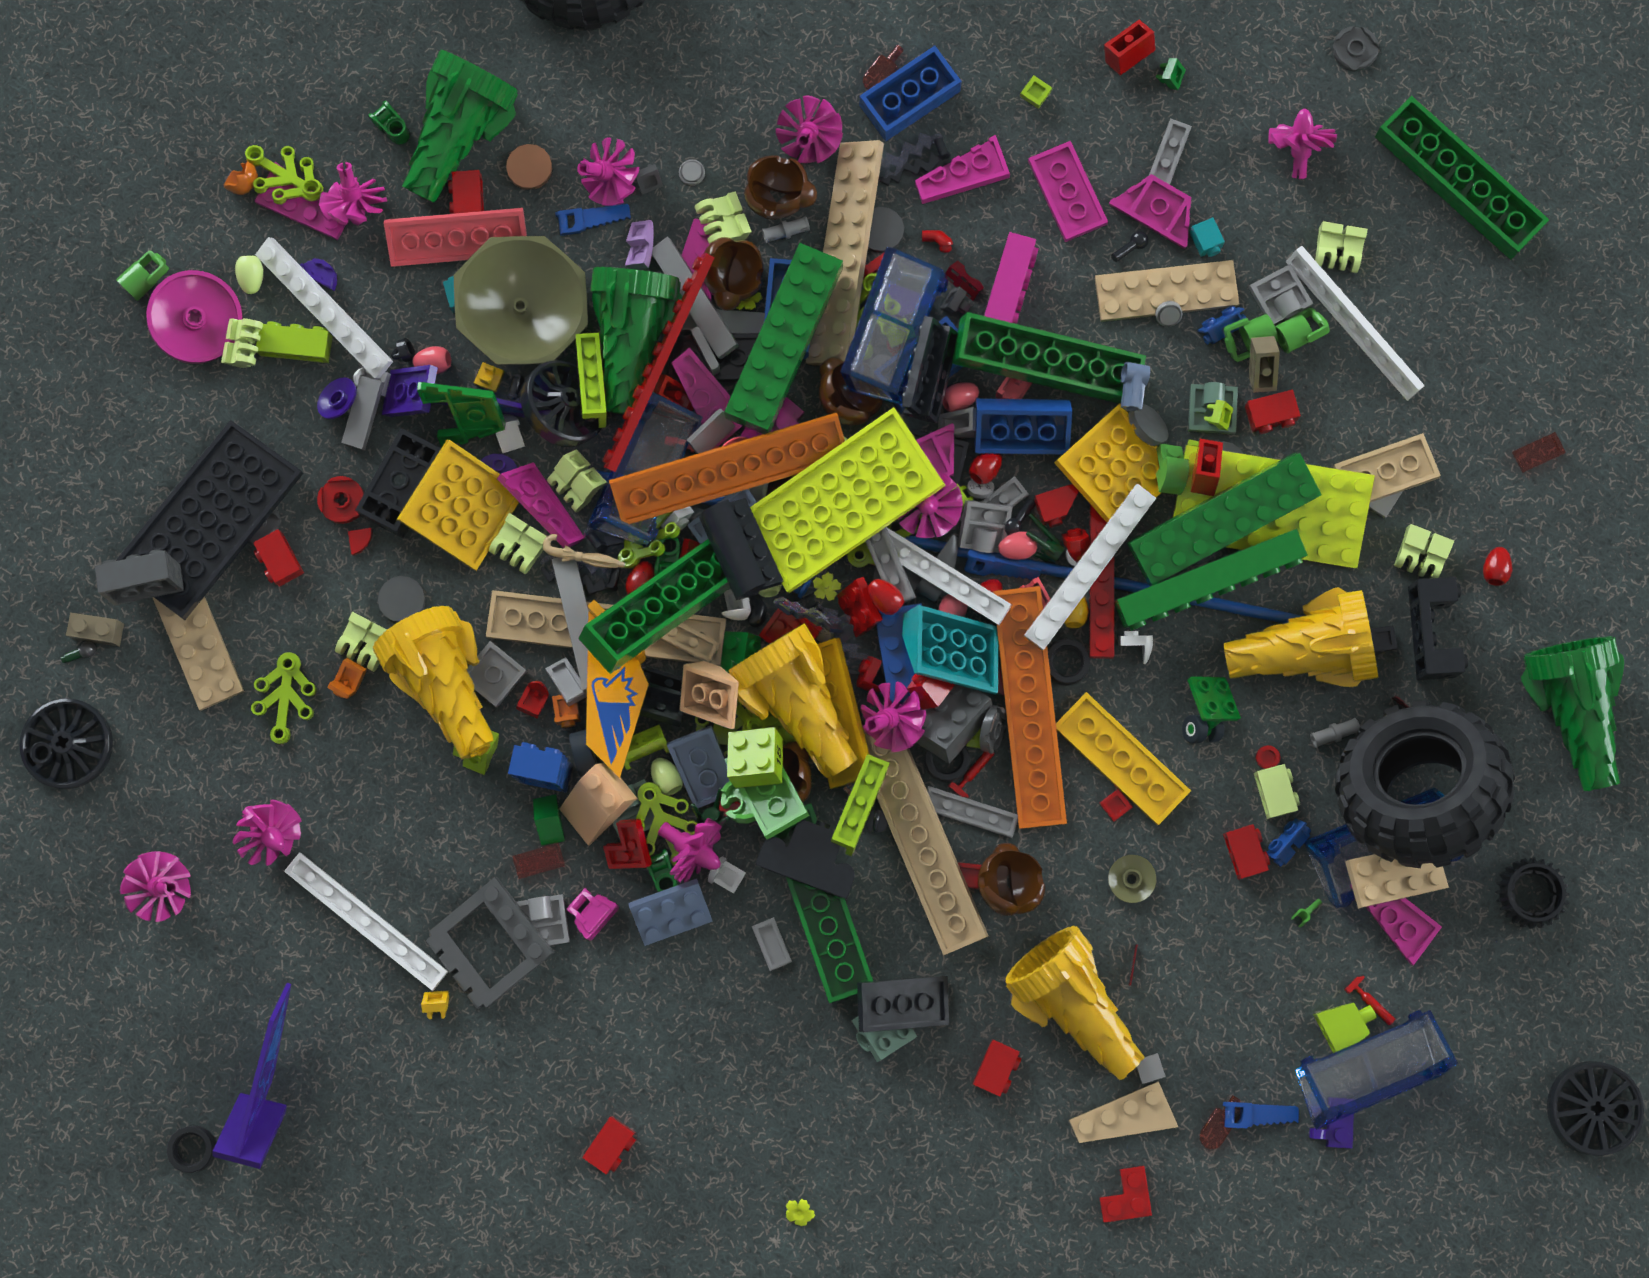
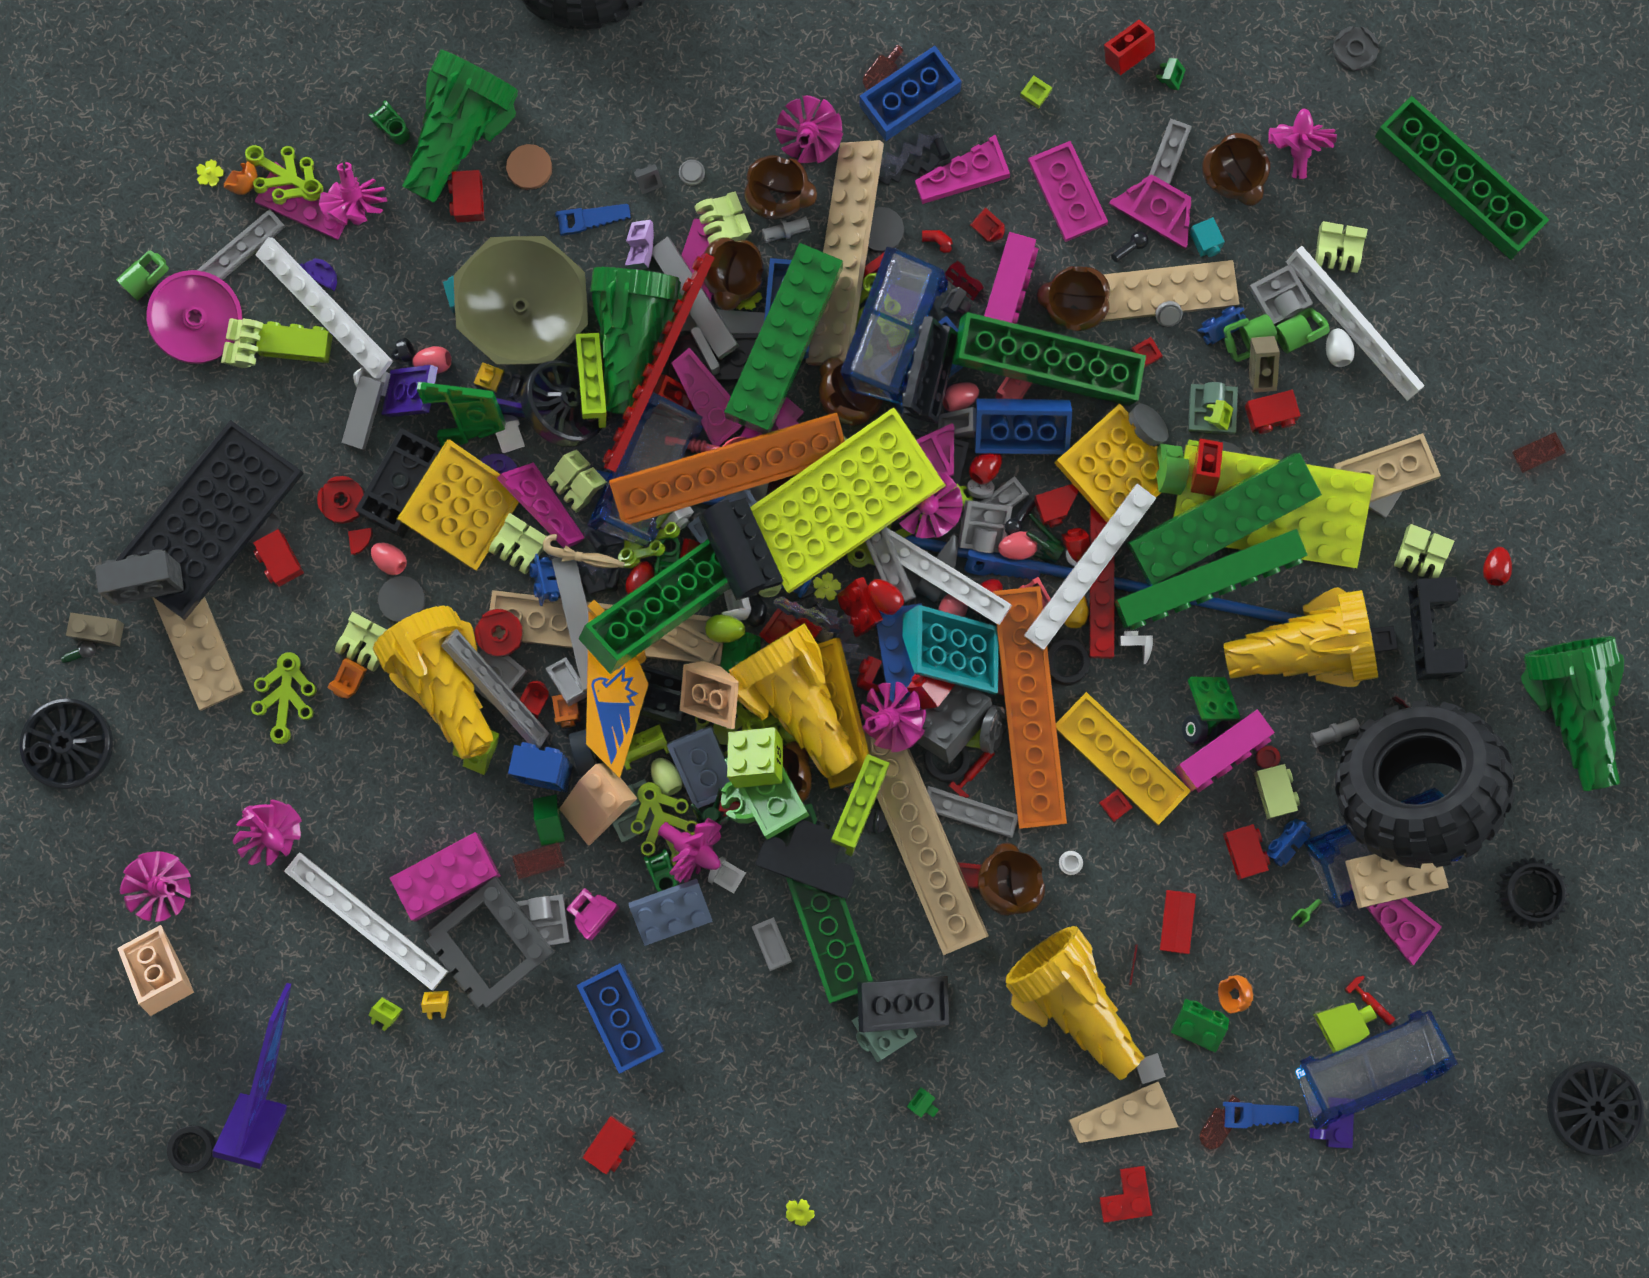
yellowish green animal [235,256,263,294] -> none
dark purple dish [317,377,357,419] -> none
coral plate [384,208,527,267] -> none
dark pink piece [577,138,639,206] -> none
red plate [603,819,652,869] -> none
light grey tile [686,408,735,454] -> none
red brick [973,1039,1022,1097] -> none
olive dish [1108,855,1156,903] -> none
sand blue piece [1121,362,1150,411] -> none
none -> light nougat slope [117,925,194,1016]
none -> neon yellow plant [196,159,224,187]
none -> light grey tile [197,209,285,280]
none -> lime tile [369,997,402,1031]
none -> coral animal [371,543,407,575]
none -> dark pink brick [390,832,501,922]
none -> light grey tile [441,629,549,748]
none -> red plate [475,609,523,657]
none -> blue hinge [529,554,560,606]
none -> blue brick [576,963,665,1074]
none -> lime animal [705,615,745,643]
none -> green tile [907,1087,939,1118]
none -> red plate [969,208,1005,242]
none -> reddish brown piece [1037,266,1110,331]
none -> white plate [1059,851,1083,875]
none -> red tile [1130,337,1163,368]
none -> red piece [1160,890,1196,954]
none -> green bracket [1171,999,1229,1053]
none -> dark pink brick [1174,709,1275,793]
none -> reddish brown piece [1202,133,1270,206]
none -> orange hair [1218,975,1253,1013]
none -> white animal [1326,328,1355,367]

